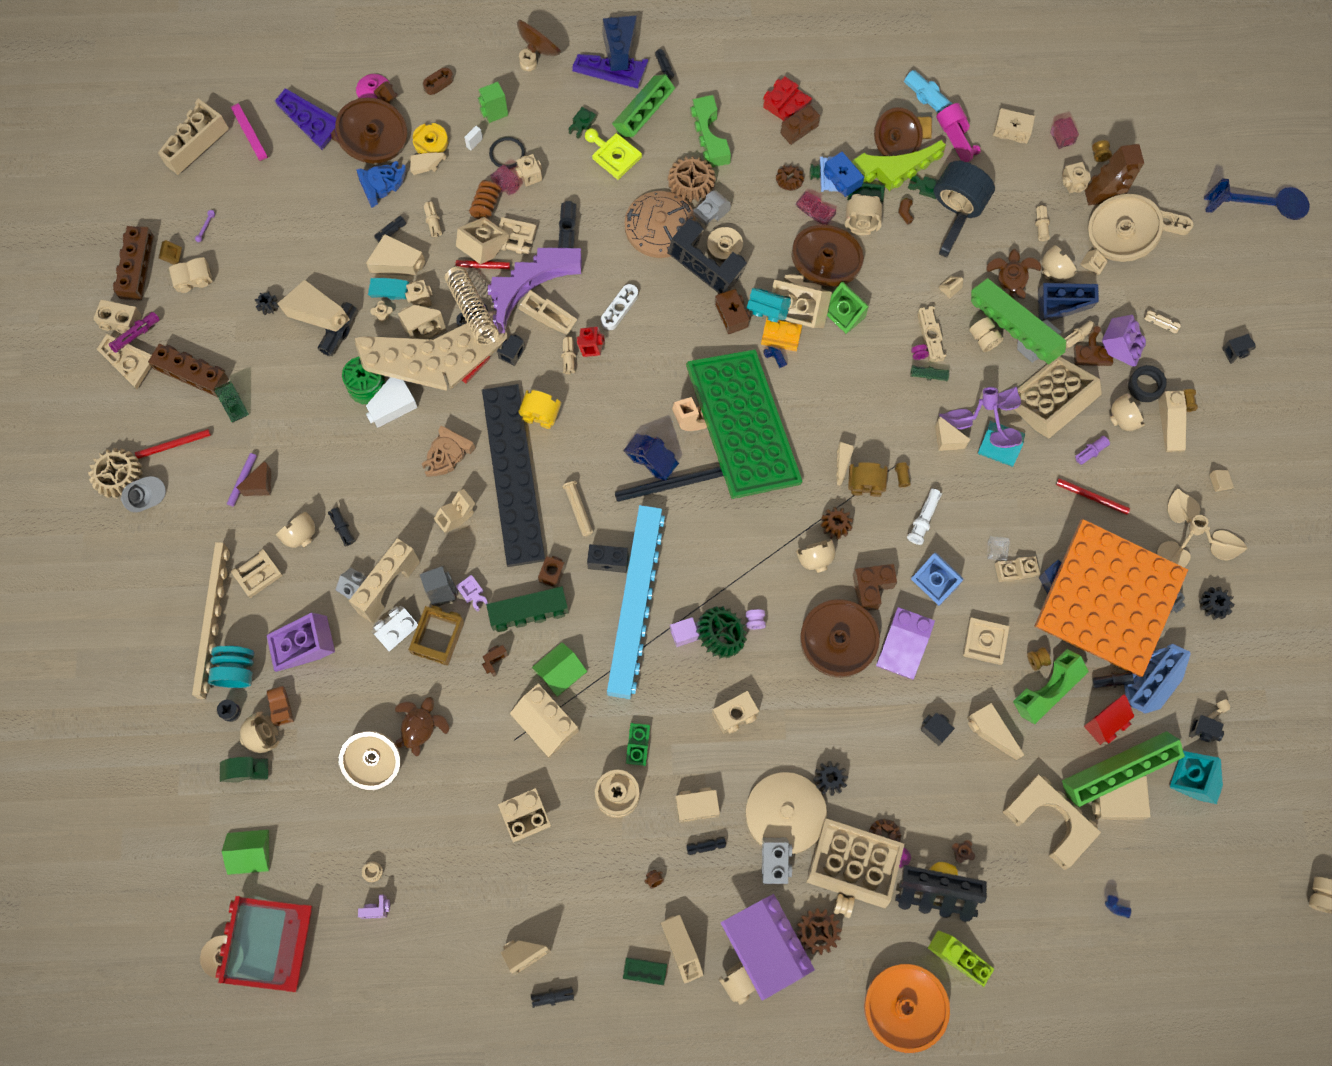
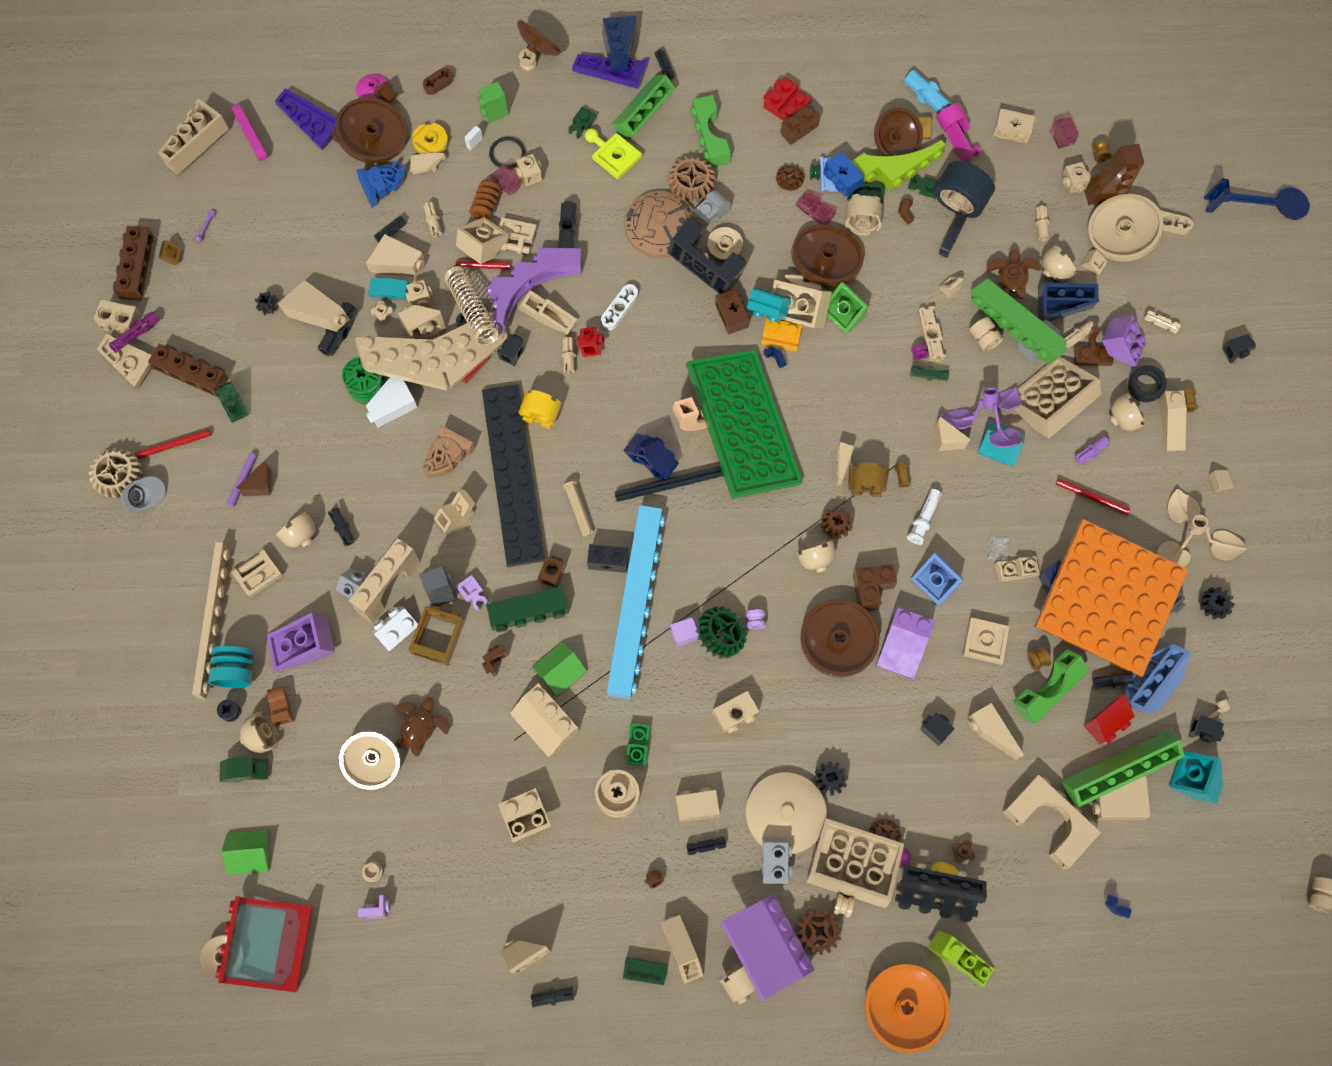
tan brick [169,257,213,293] -> none

